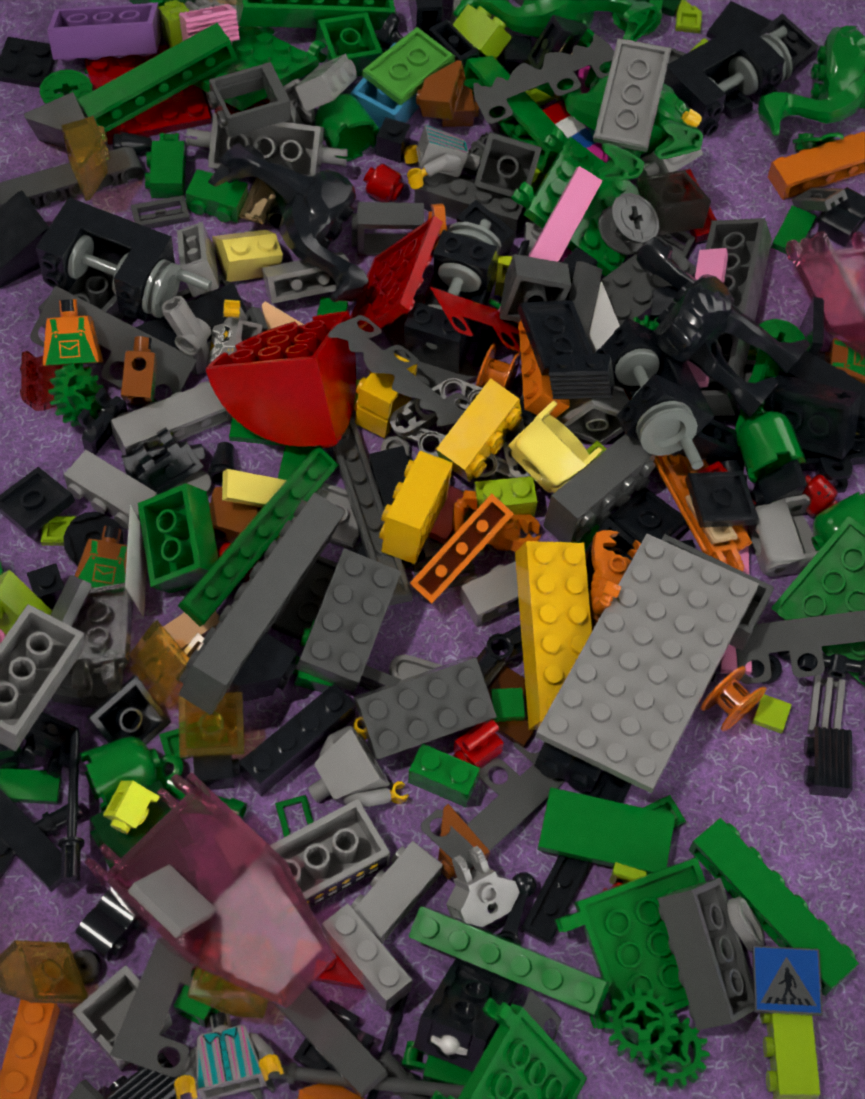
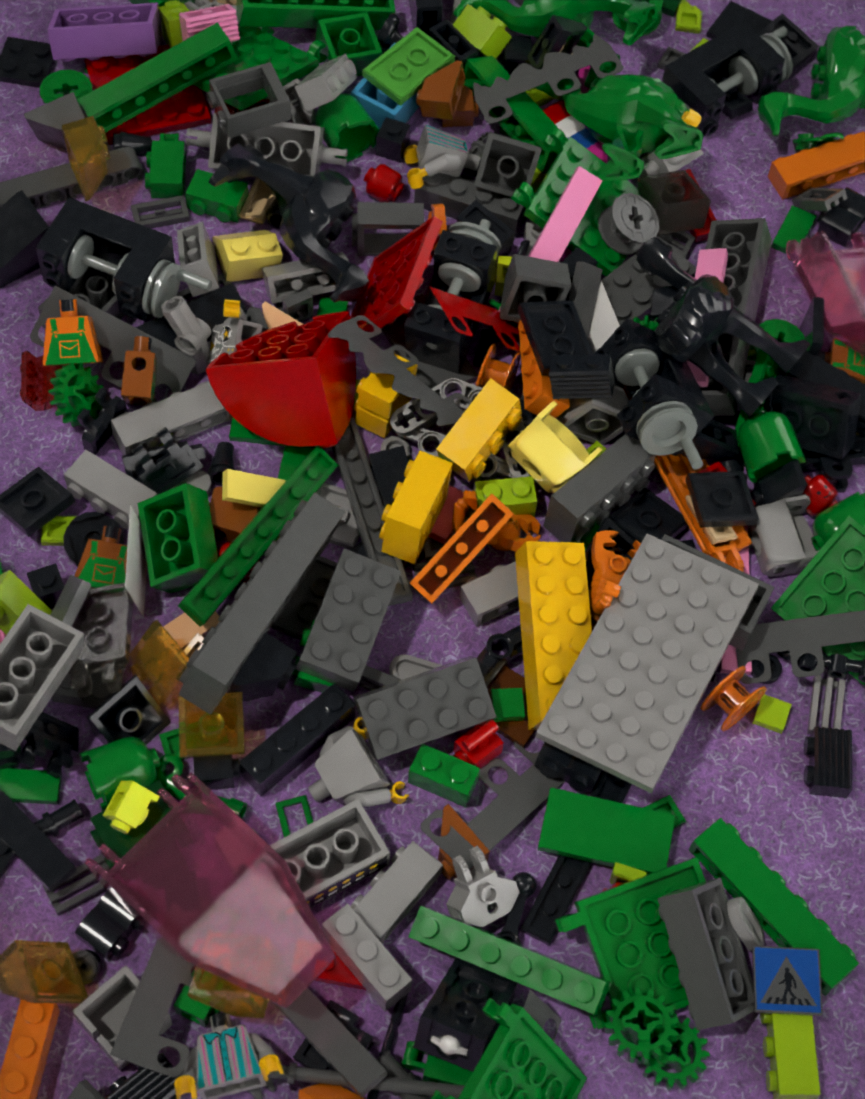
black piece [58,730,85,884] -> none
light grey tile [128,864,217,938] -> none
light grey tile [593,38,671,152] -> none
none -> dark grey tile [43,854,116,916]
none -> dark grey bracket [276,289,313,322]

